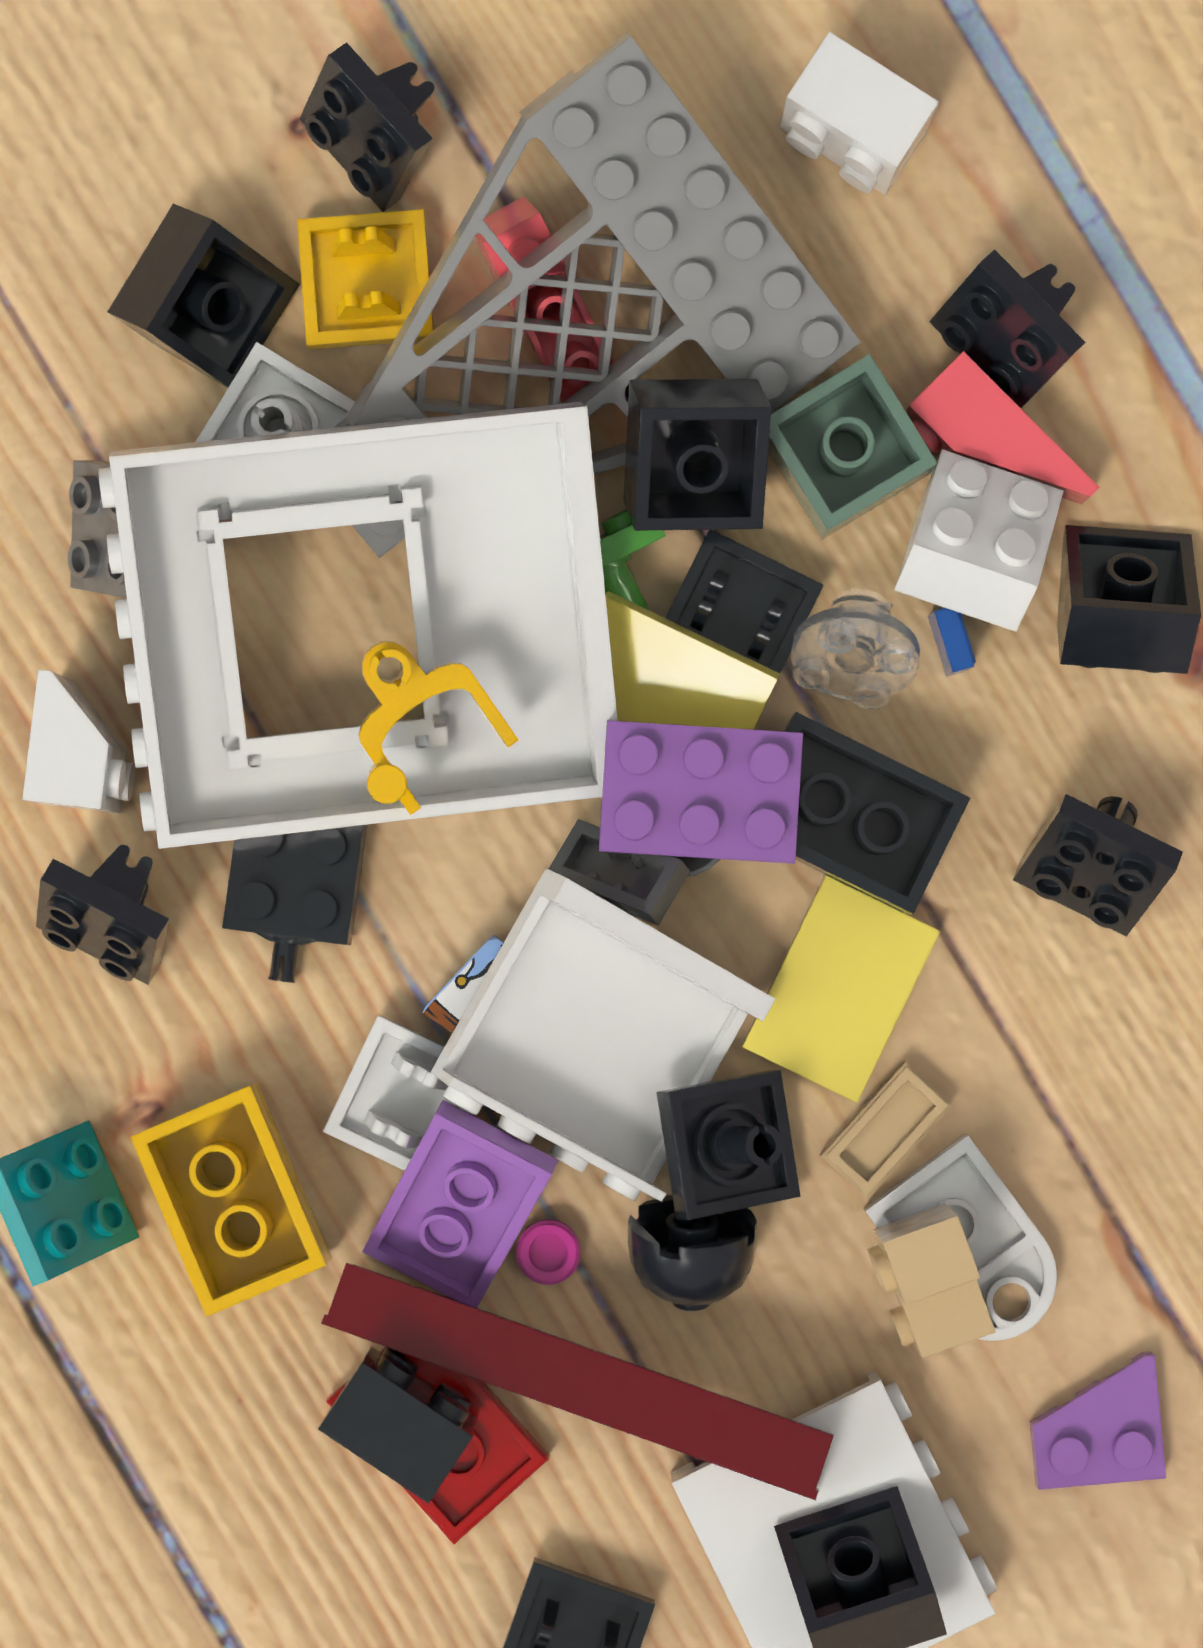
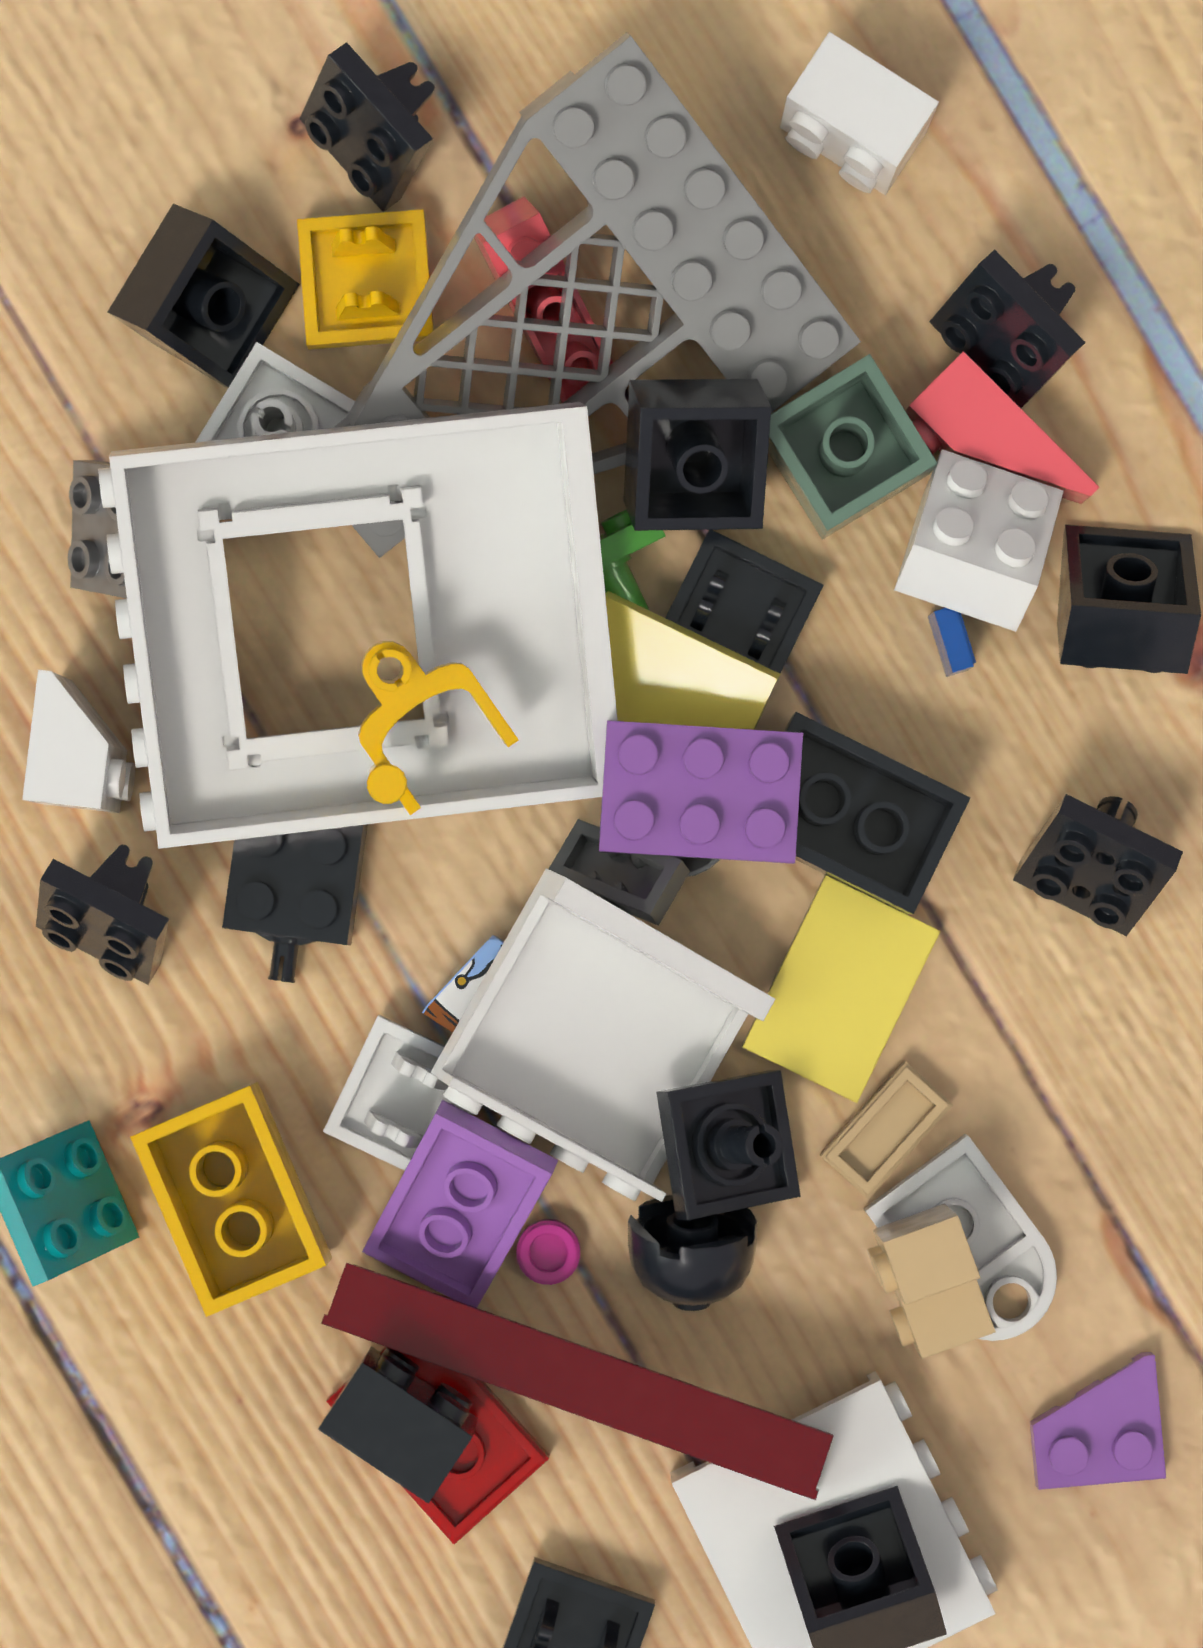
clear plate [791,588,920,710] -> none

